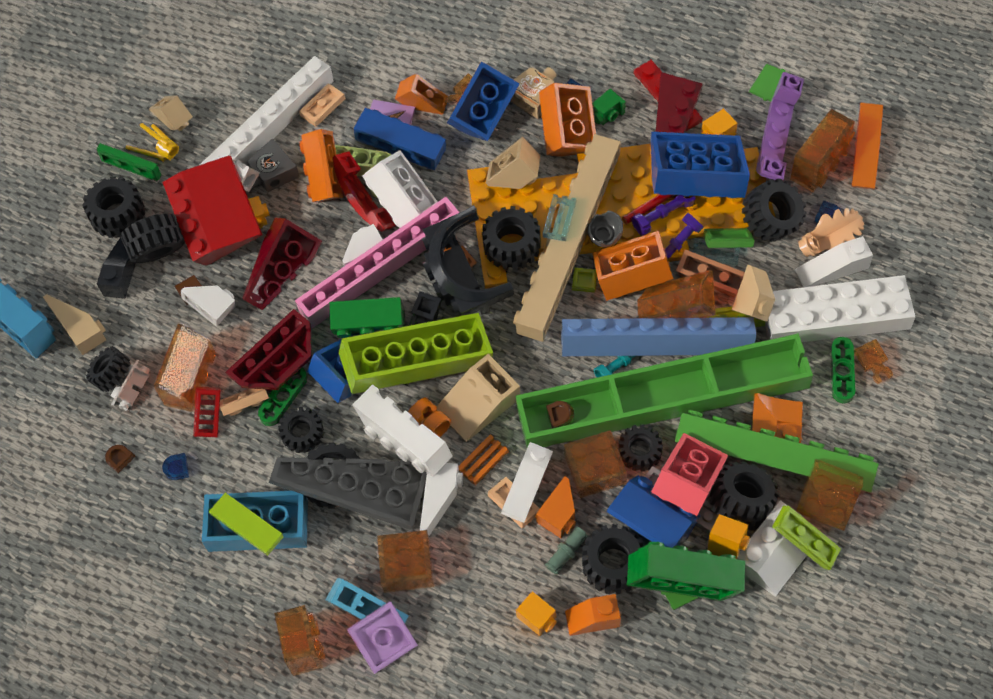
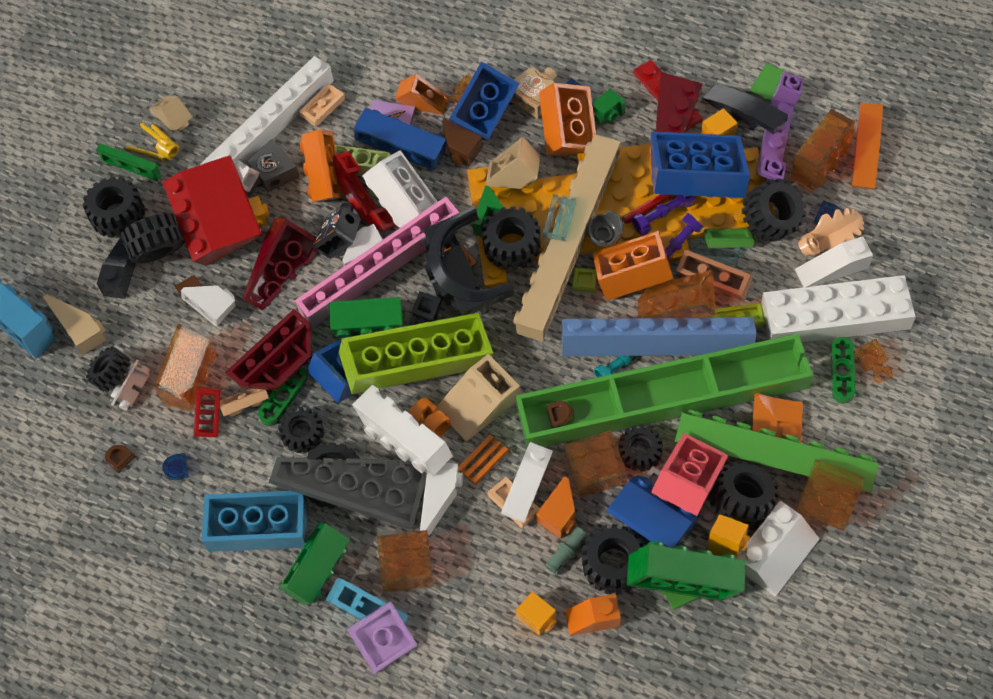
lime tile [209,493,284,556] -> none
clear orange brick [274,605,326,676] -> none
tan slope [732,265,775,322] -> none
lime tile [772,505,841,570] -> none
none -> green brick [278,523,349,605]
none -> black torso [312,203,361,258]
none -> reddish brown slope [442,119,483,167]
none -> green slope [472,185,503,237]
none -> black slope [702,84,788,134]

